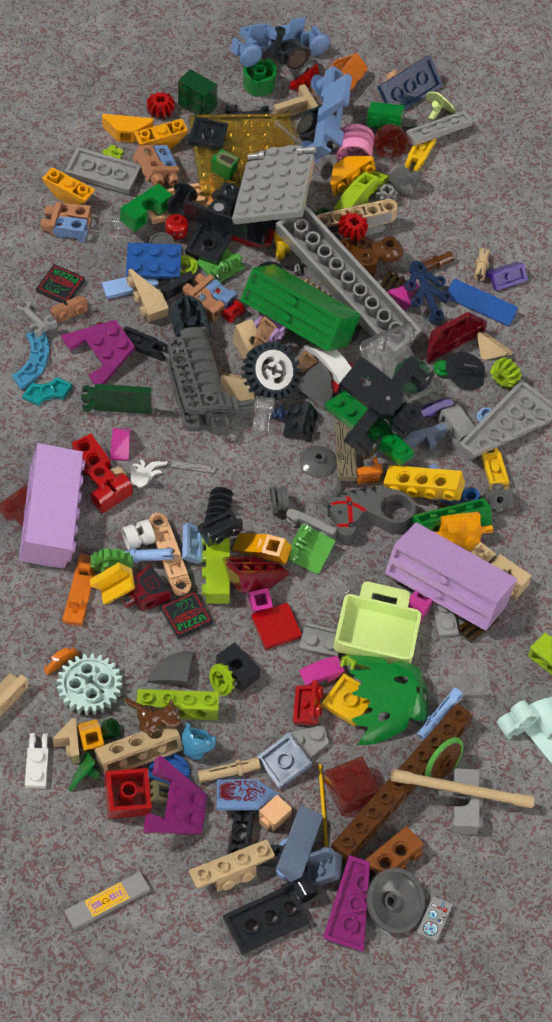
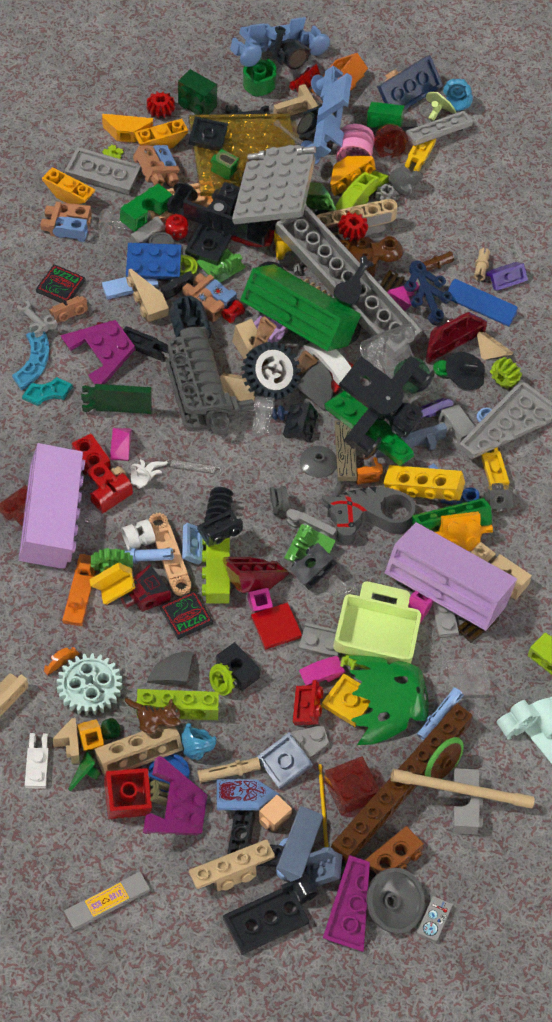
light orange slope [232,533,292,565] -> none
none -> light grey brick [130,216,165,243]
none -> black brick [290,542,337,590]
none -> bright green slope [306,182,336,210]
none -> black piece [333,256,374,306]
none -> dark azure hair [443,79,473,111]

